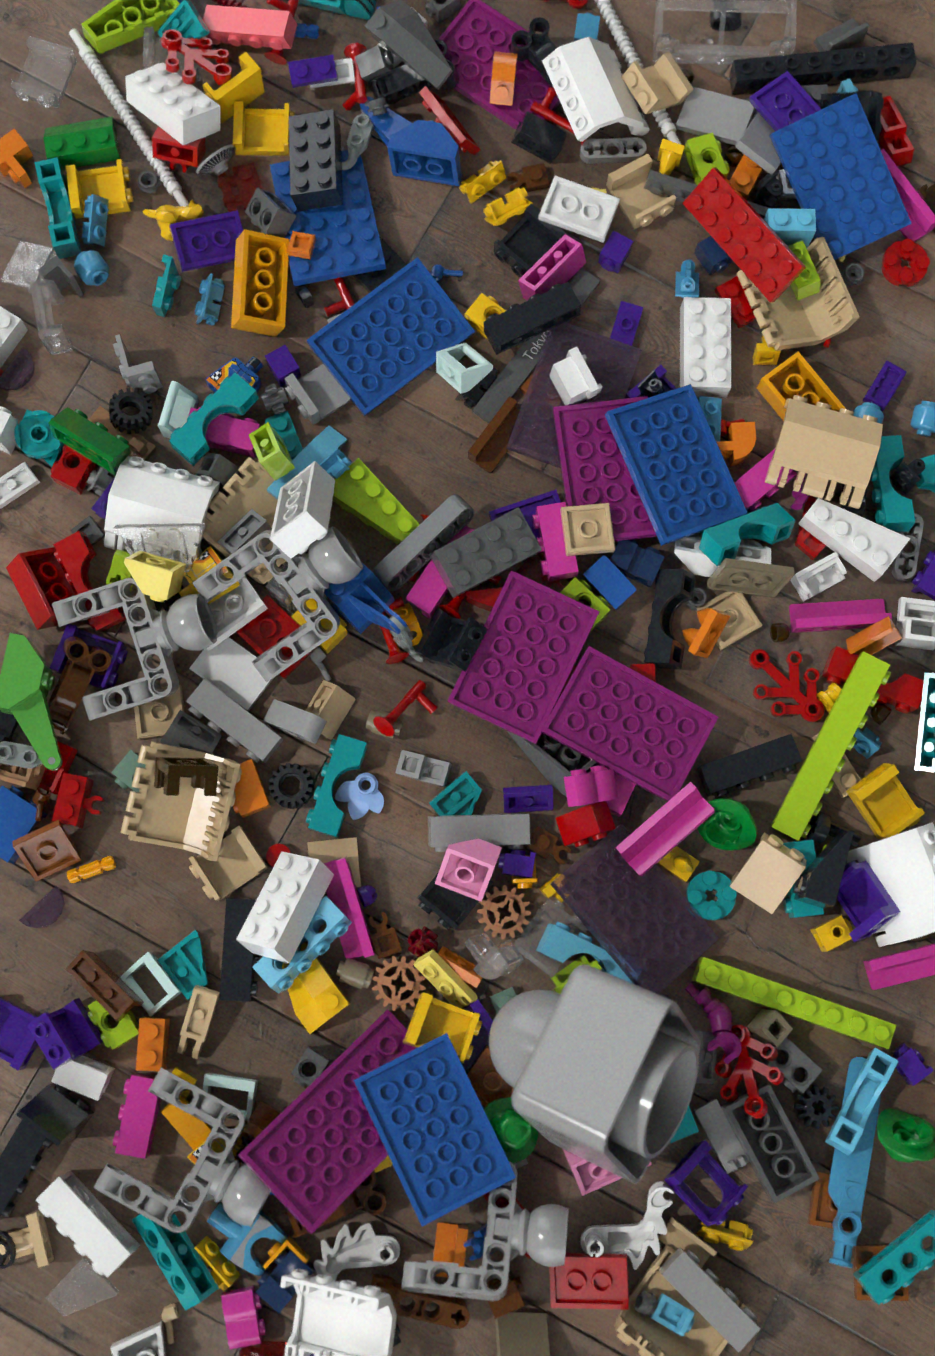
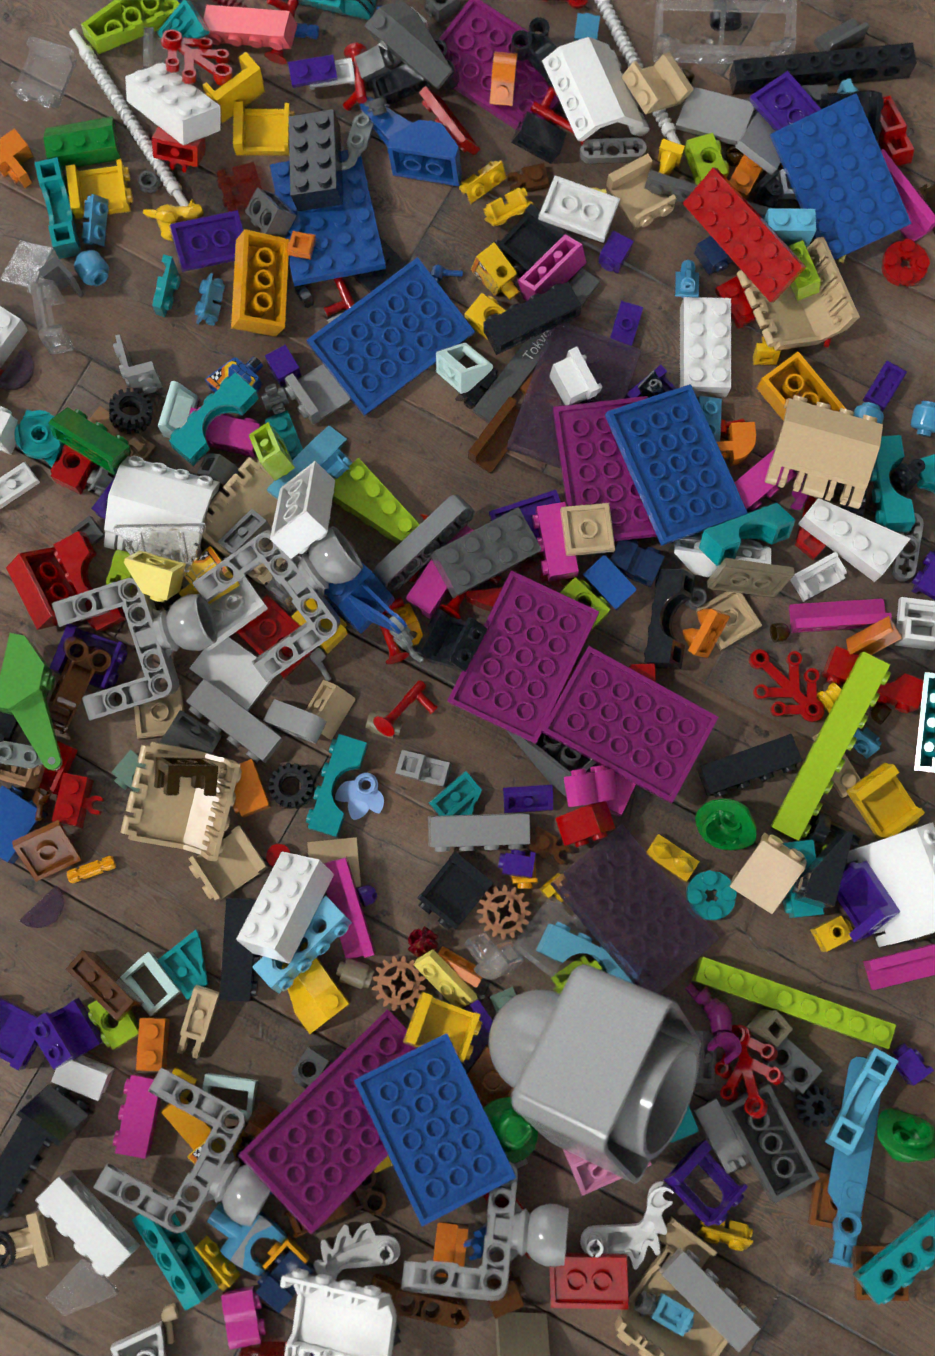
dish [196,144,236,176] -> none
reddish brown plate [369,912,402,959] -> none
bright pink slope [435,839,502,902] -> none
dark pink panel [616,782,715,876] -> none
dark grey plate [841,263,864,286] -> none
none -> yellow torso [471,243,520,300]

